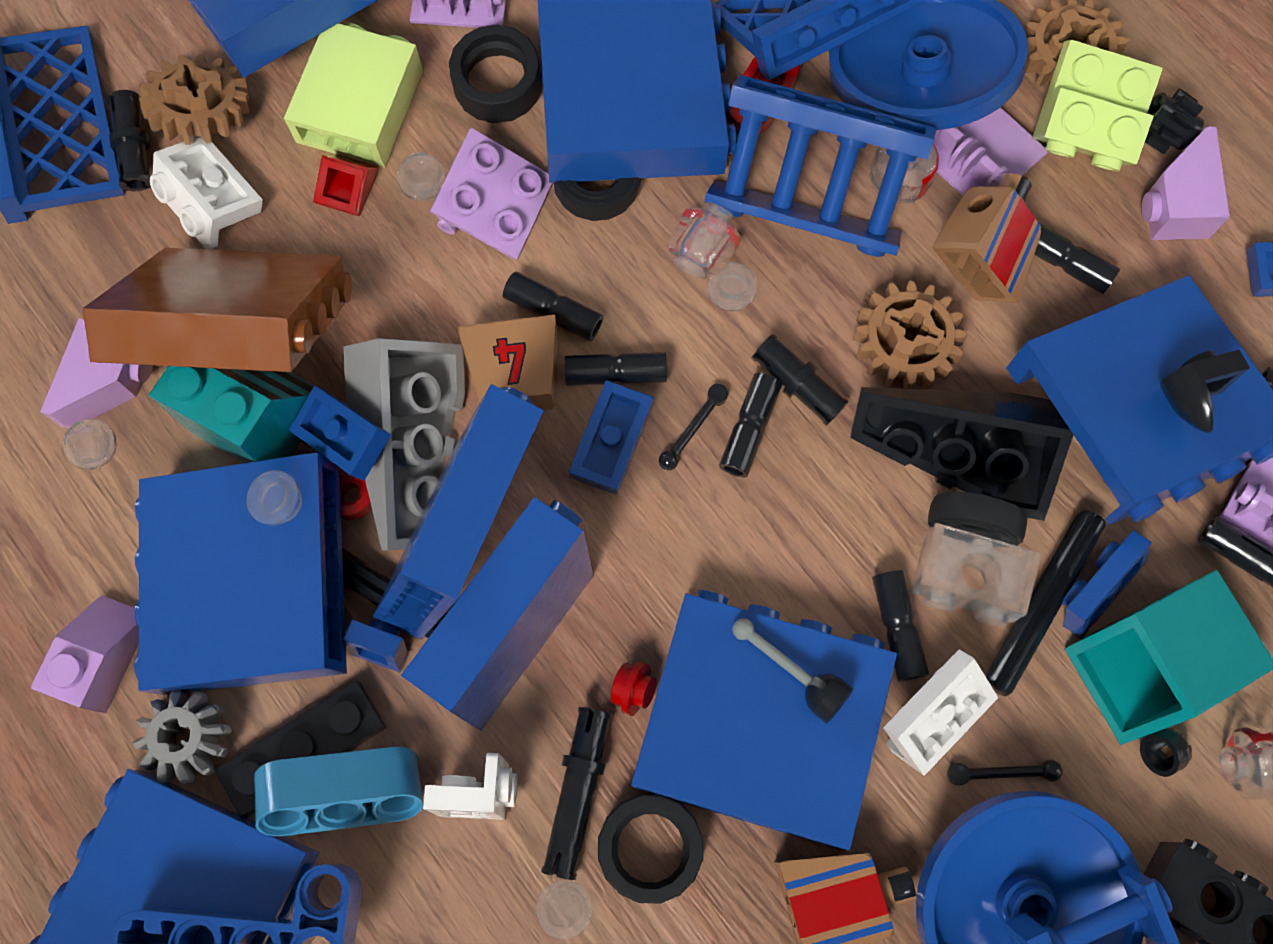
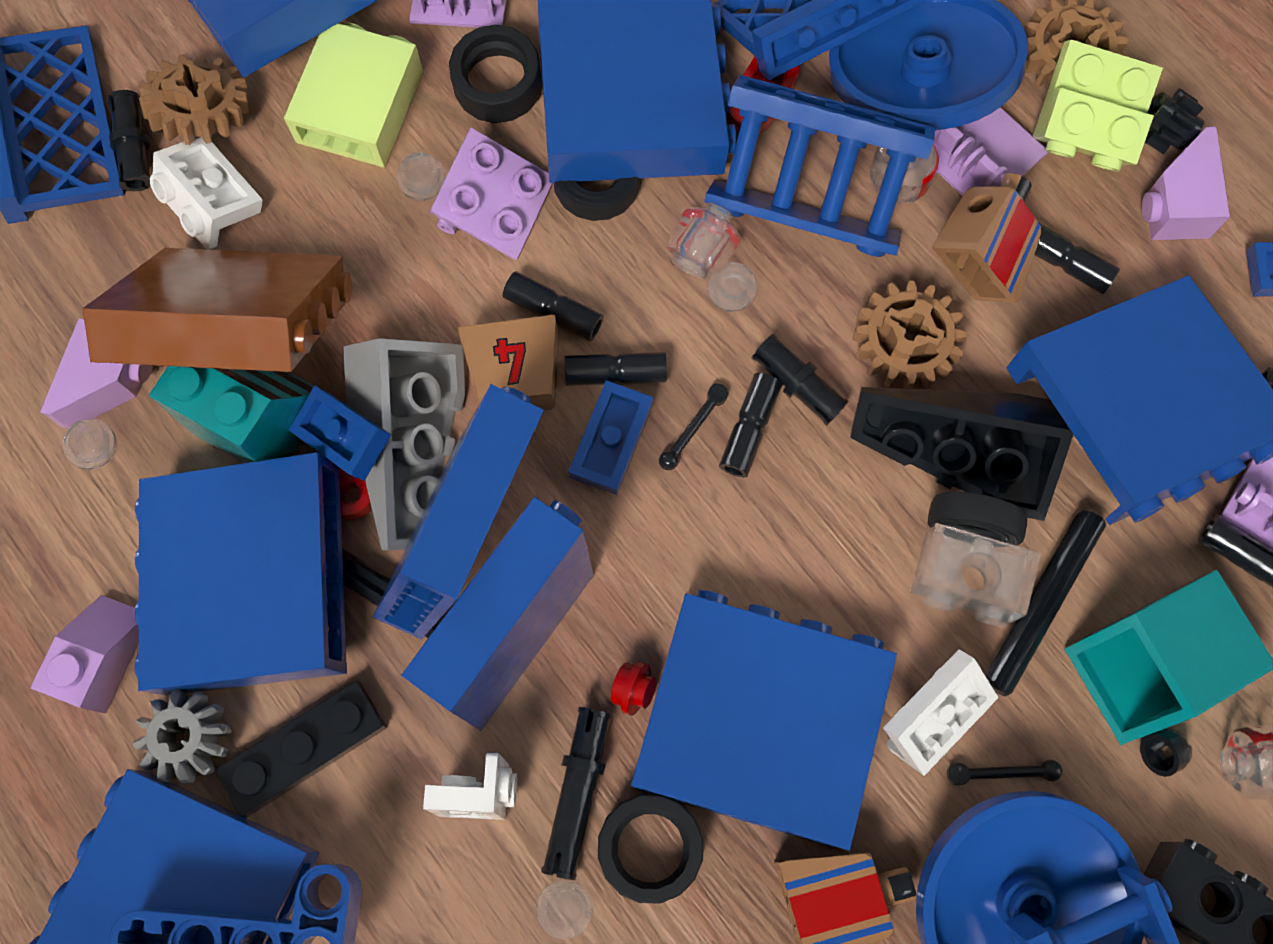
clear plate [246,470,302,526] -> none
dark azure beam [254,747,423,837] -> none
red slope [313,154,378,216] -> none
blue plate [343,620,408,673] -> none
hinge [732,618,854,724] -> none
black piece [872,570,930,682] -> none
blue plate [1062,530,1152,639] -> none
black plate [1160,349,1250,433] -> none

